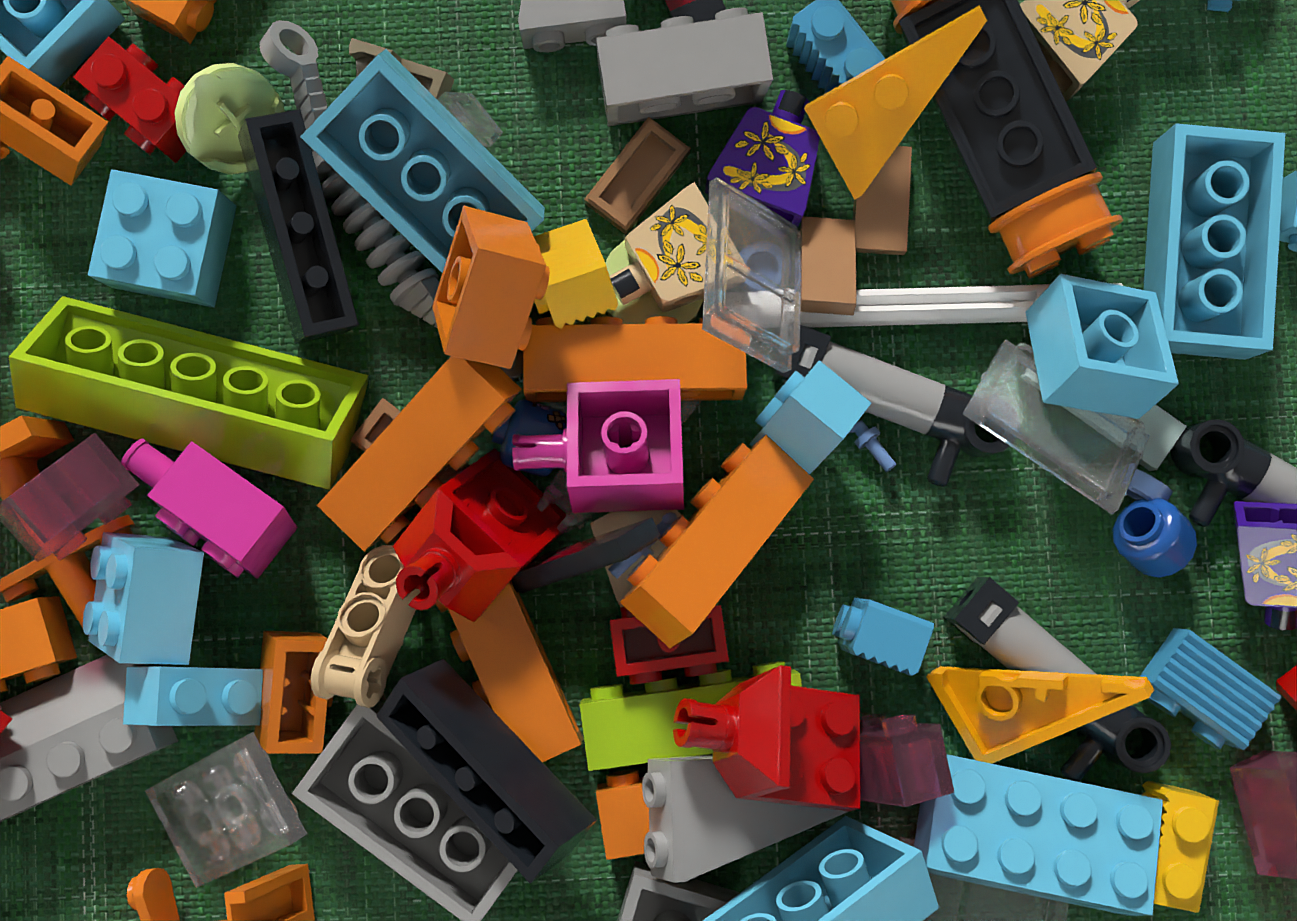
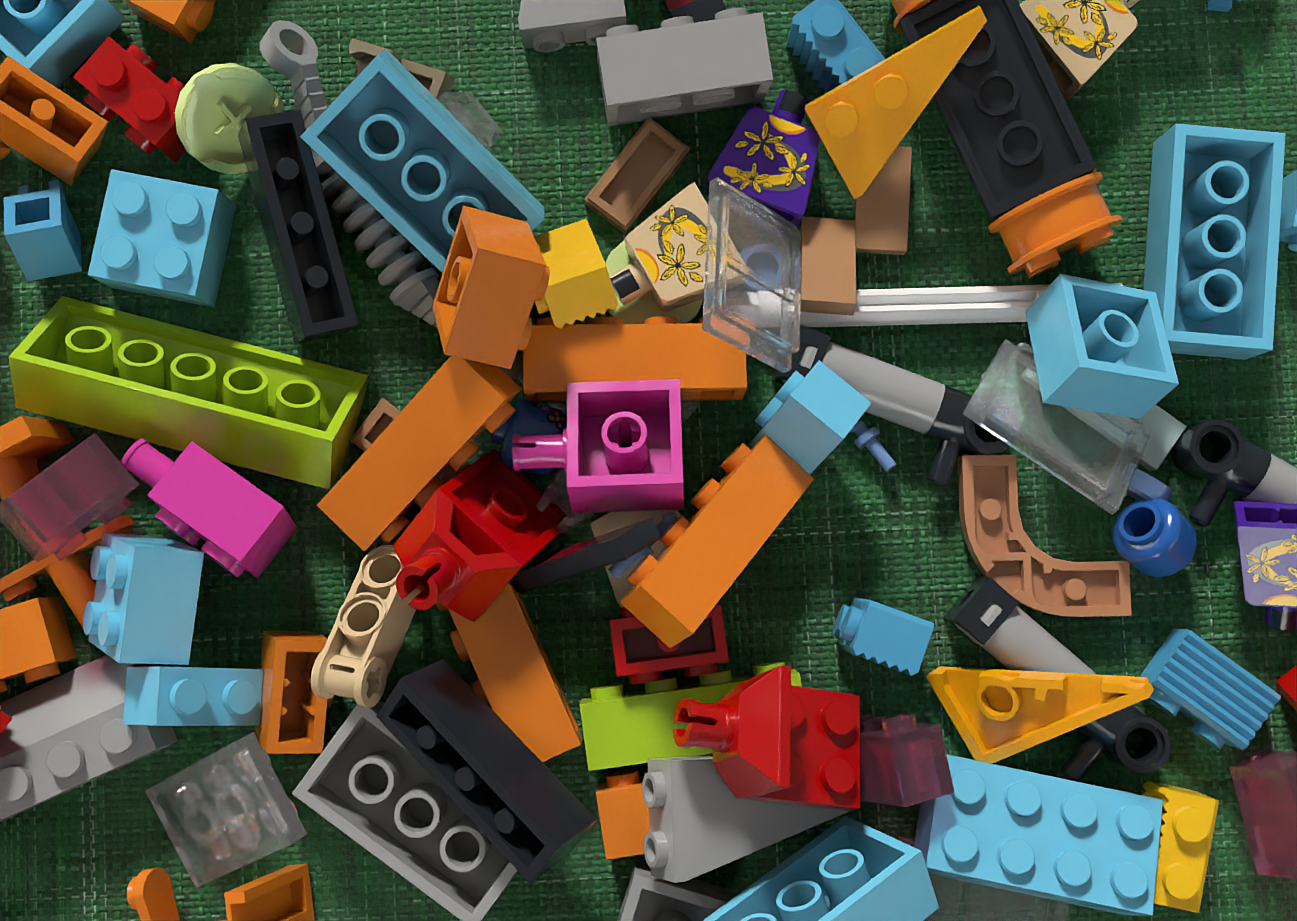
none -> dark azure brick [4,179,82,281]
none -> nougat plate [957,455,1132,617]

